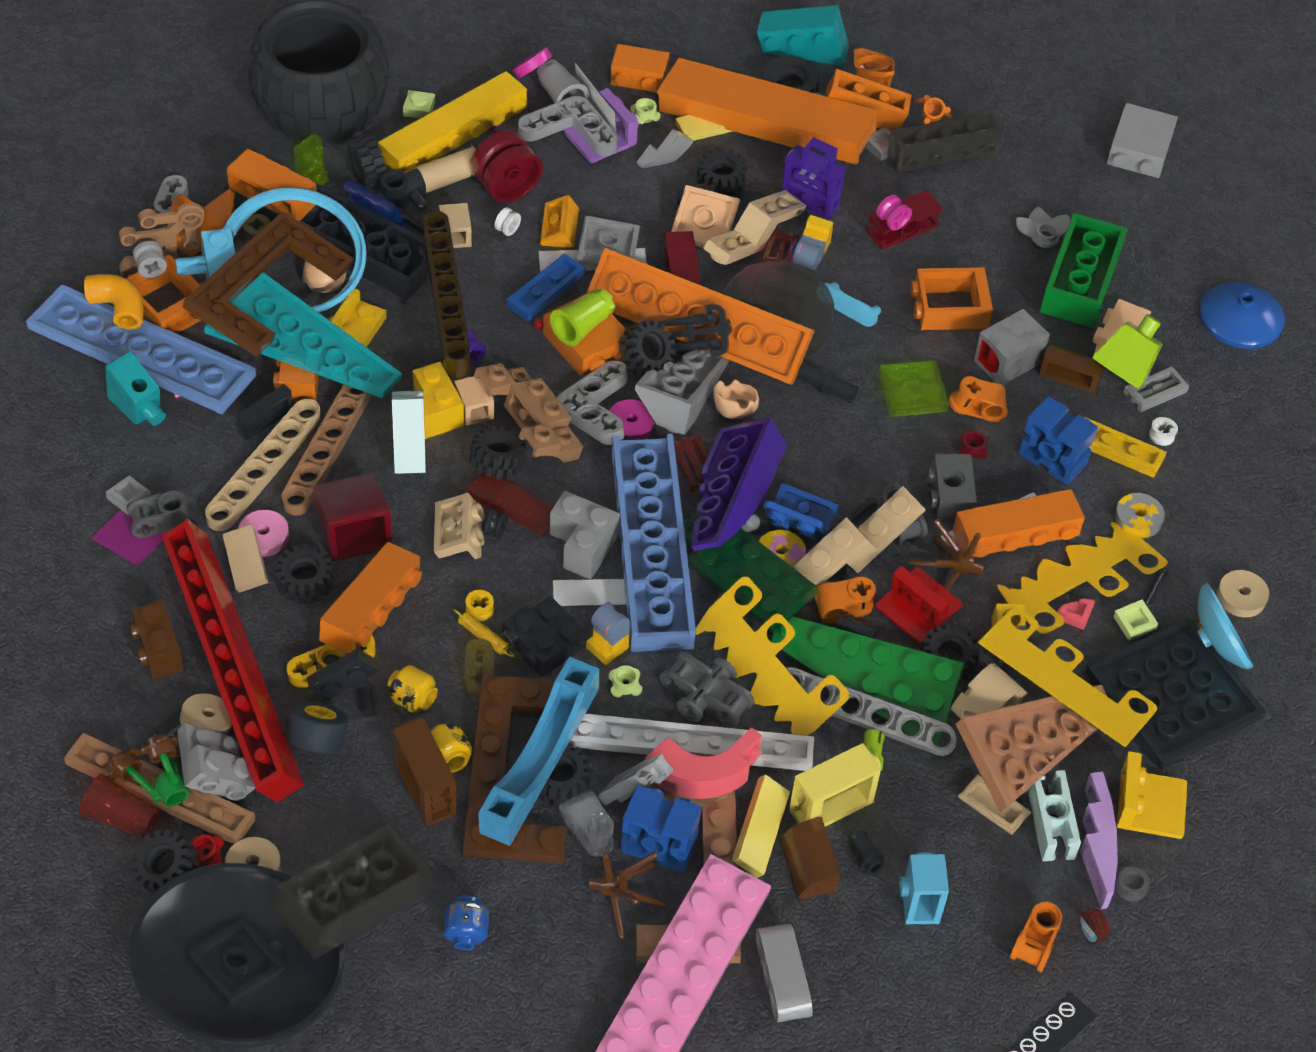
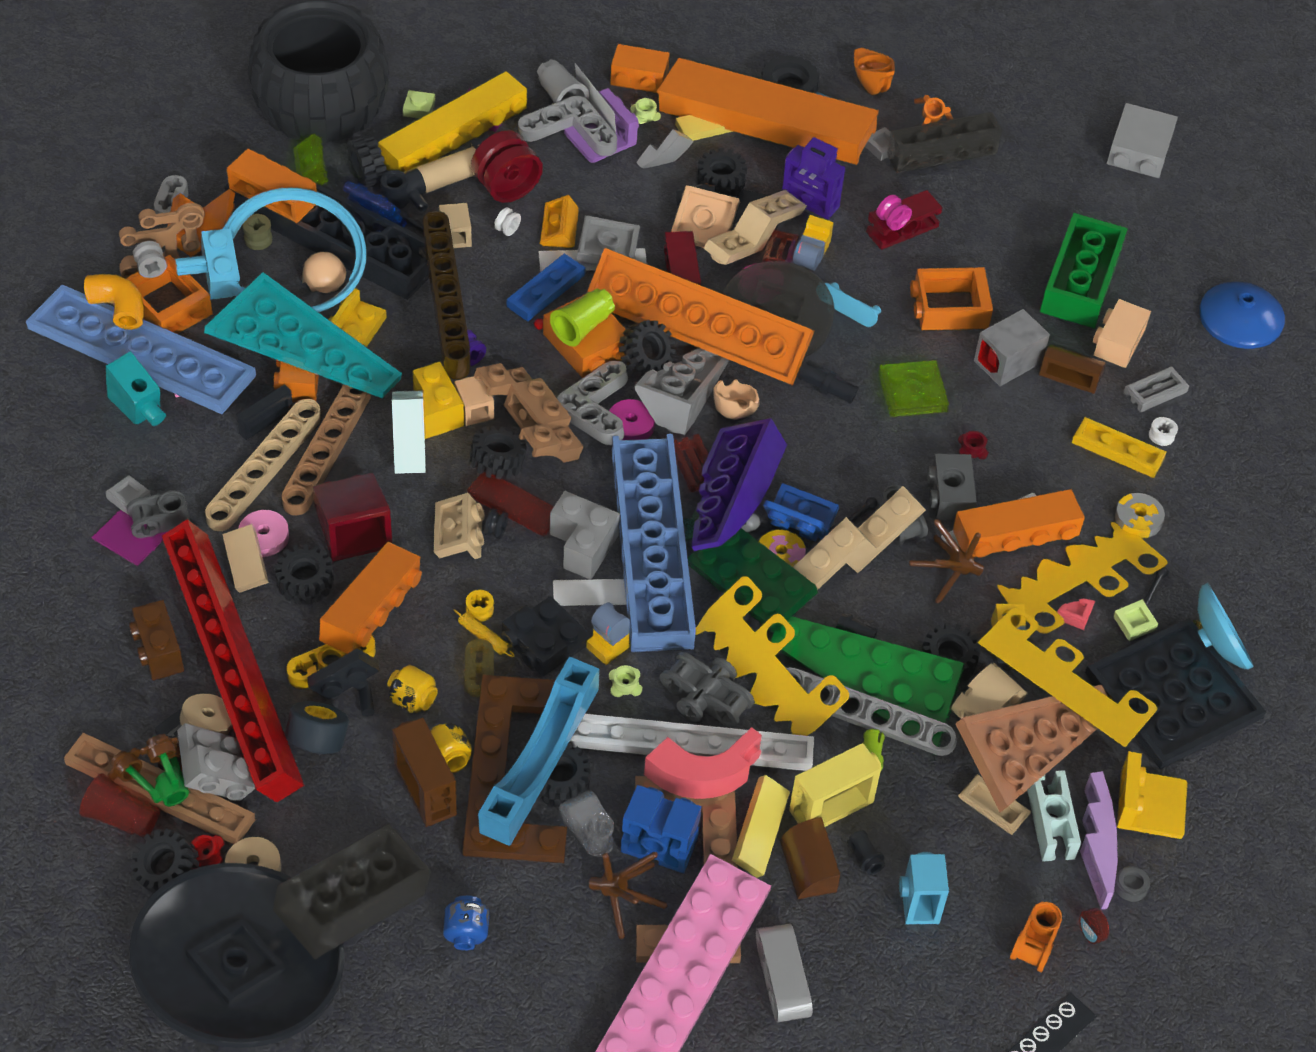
reddish brown plate [182,211,354,357] -> none
dark pink piece [511,46,553,79] -> none
light grey hinge [598,754,674,806] -> none
black piece [658,304,732,357] -> none
teal wedge [757,5,849,67] -> none
orange piece [814,577,876,624] -> none
orange brick [824,69,912,134] -> none
red bracket [876,566,962,645] -> none
orange piece [948,376,1008,422] -> none
light grey plate [1016,206,1070,248] -> none
blue brick [1018,396,1098,485] -> none
lime torso [1092,314,1163,389] -> none
tan piece [1217,570,1269,617] -> none

